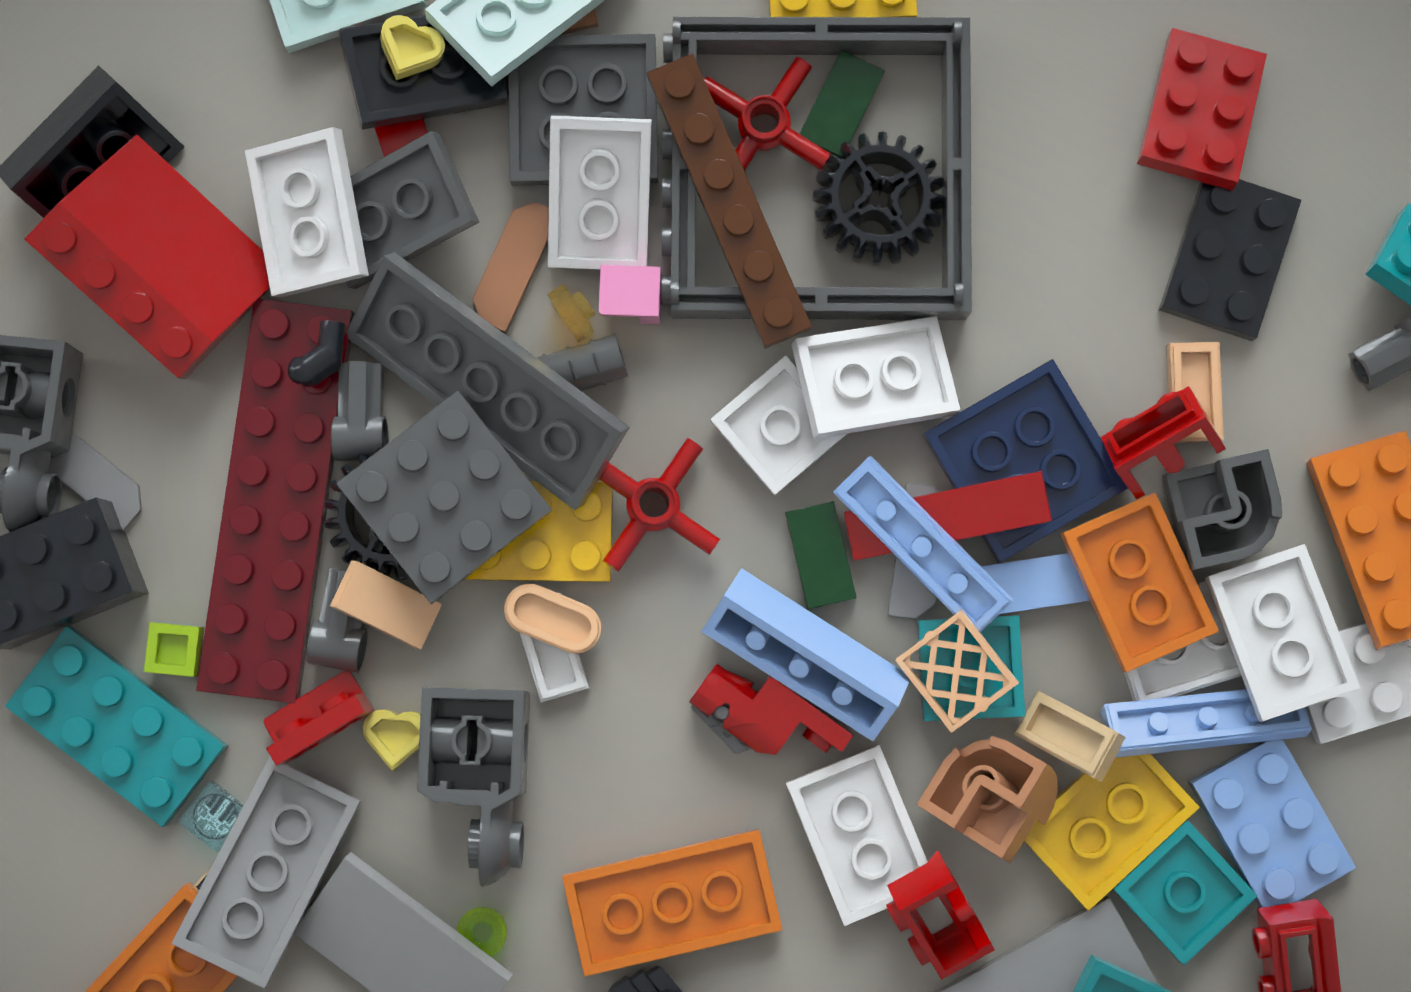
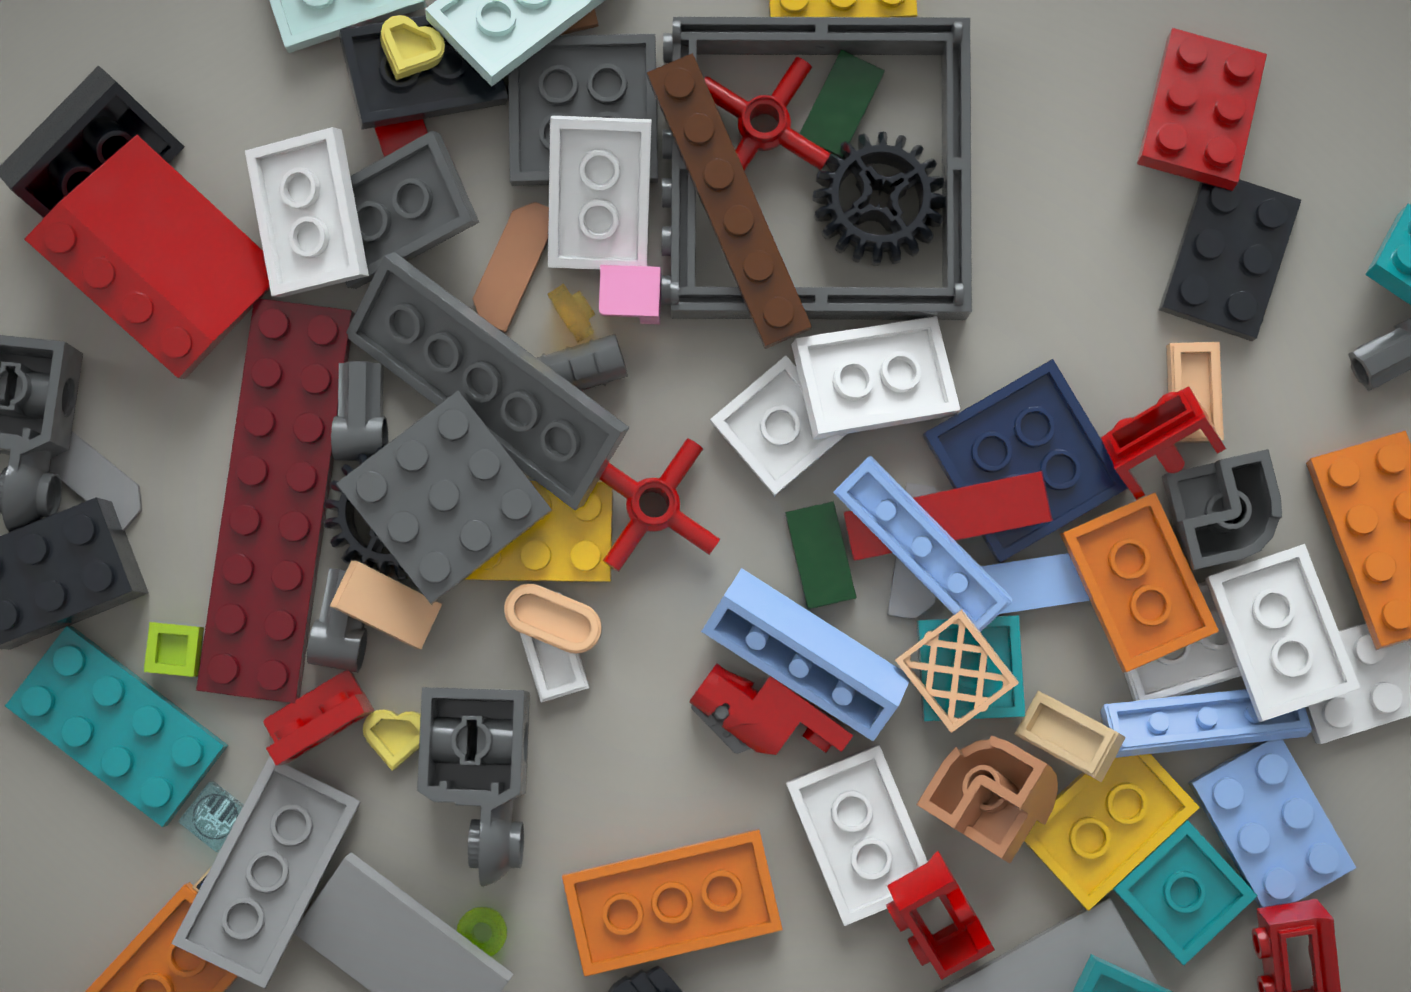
black arm [288,320,345,386] -> none

